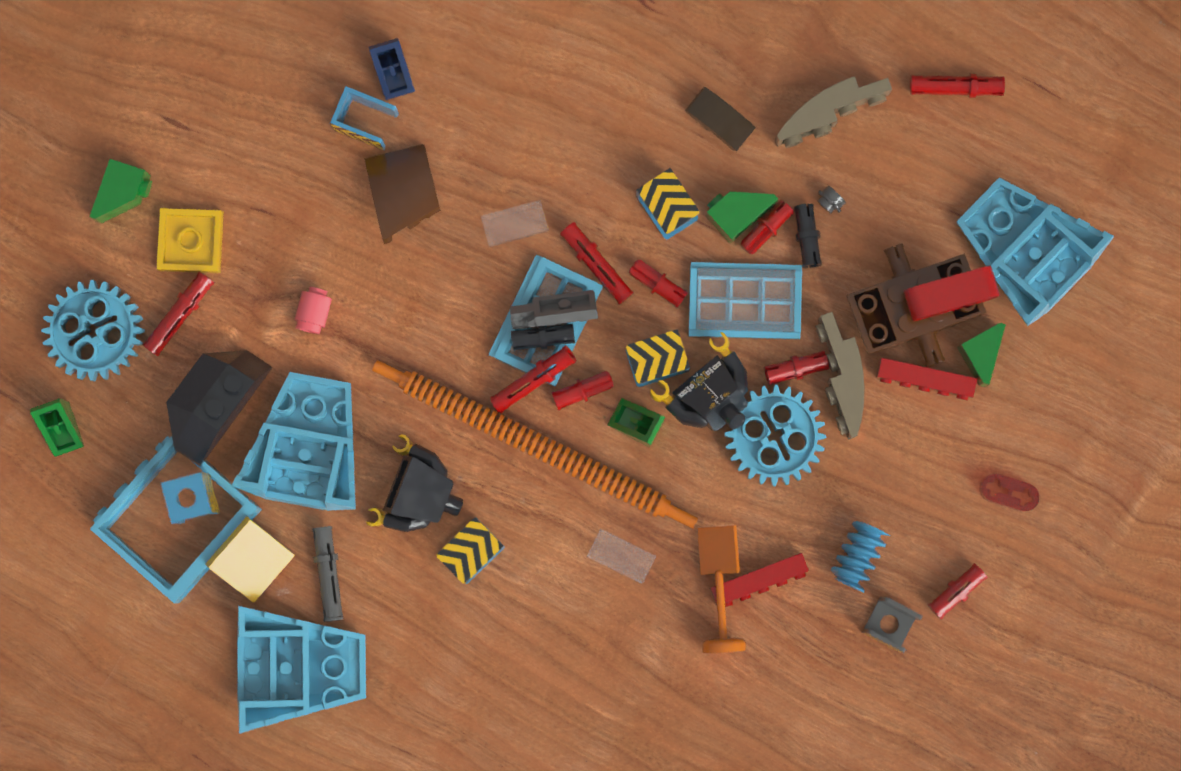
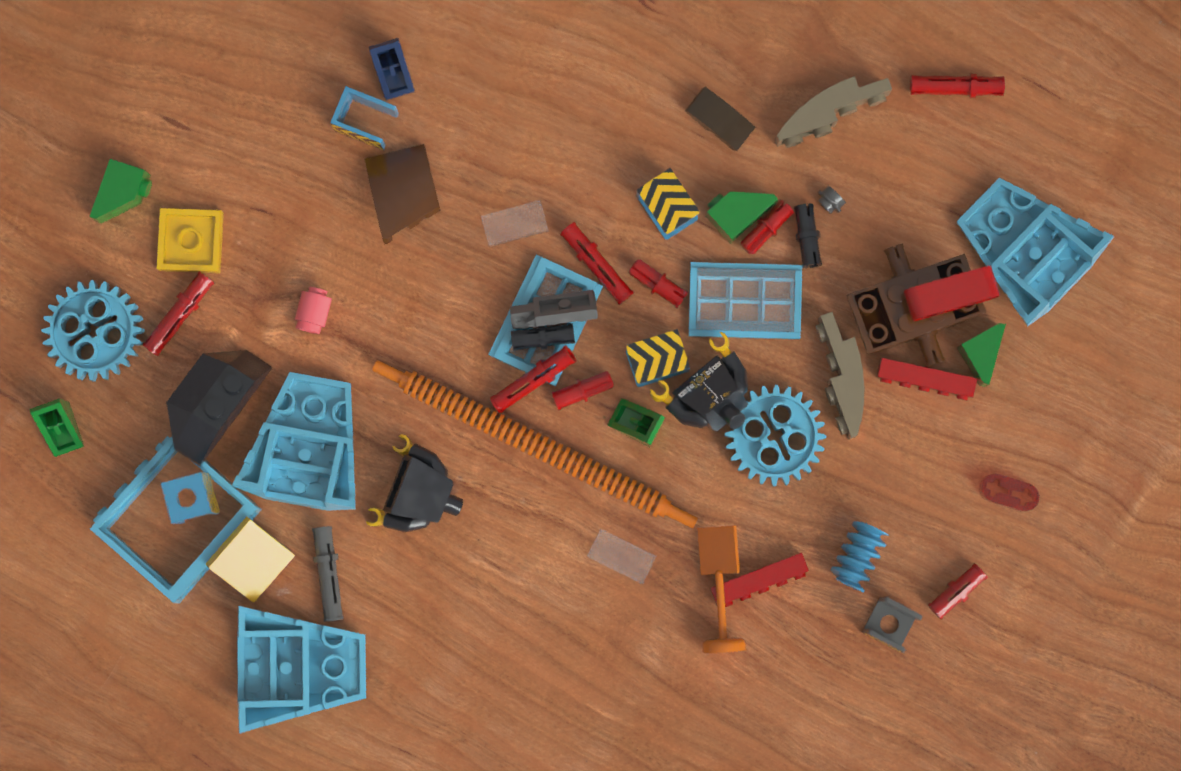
piece [437,517,505,584] -> none
red pin [764,350,829,386] -> none

